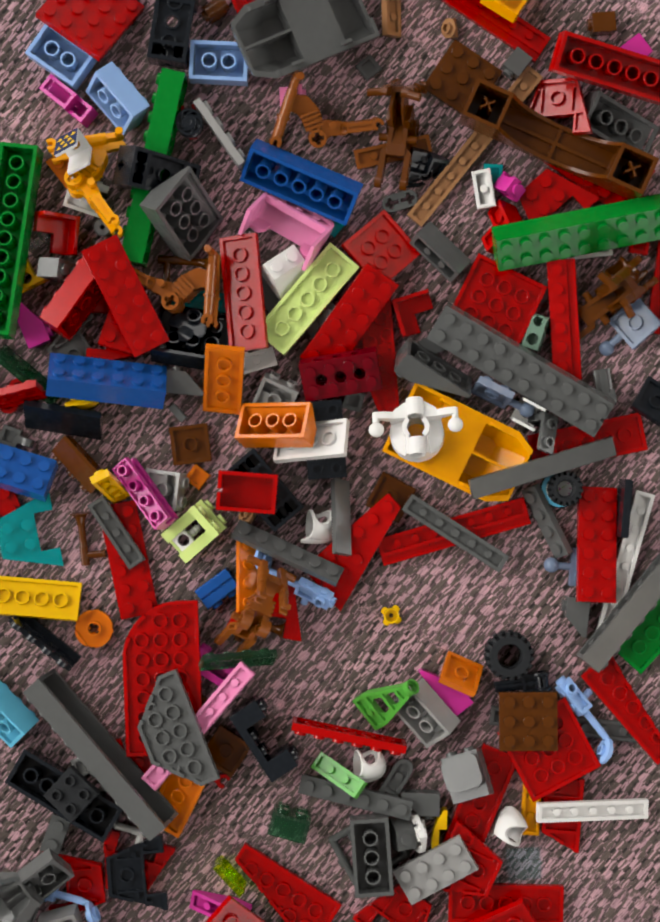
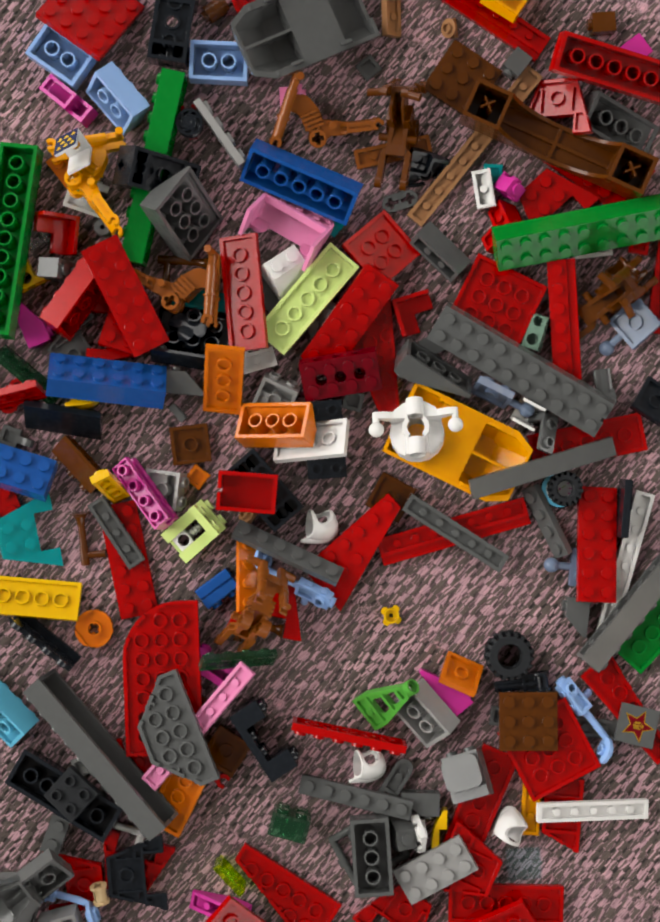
bright green plate [311,751,367,799] -> none
dark grey tile [331,478,352,557] -> none
none -> tan bush [90,881,110,907]
none -> dark grey tile [613,702,660,749]

